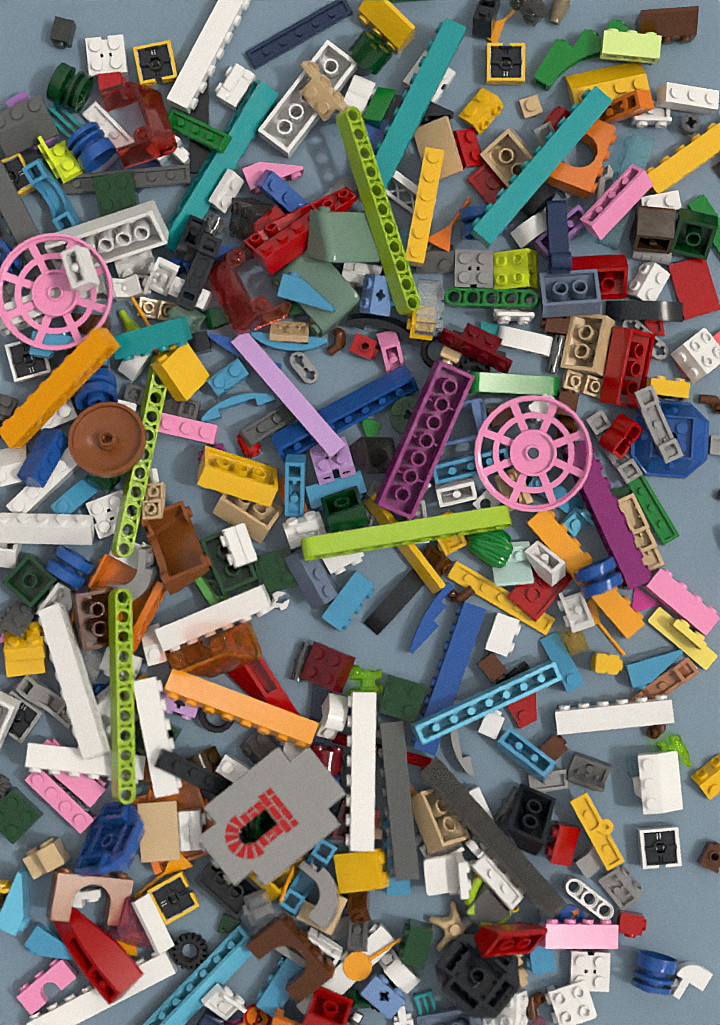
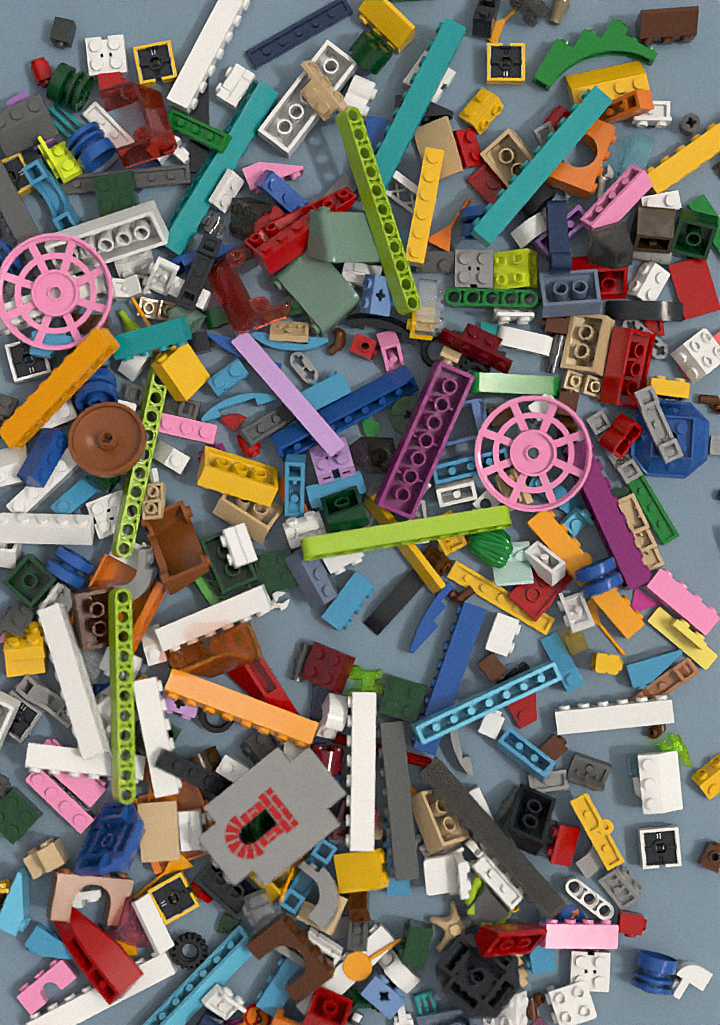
white brick [61,245,100,292] -> none
black slope [173,214,208,263] -> none
dark azure slope [277,271,337,312] -> none
green slope [362,87,396,127] -> none
tan plate [518,94,543,120] -> none
yellowish green brick [600,28,662,64] -> none
white brick [656,82,719,115] -> none
none -> red brick [30,57,53,88]
none -> white slope [153,439,192,475]
none -> red tile [190,881,213,904]
none -> red tile [220,413,247,433]
none -> dark azure brick [299,371,352,411]
none -> clear smoke slope [587,221,633,269]

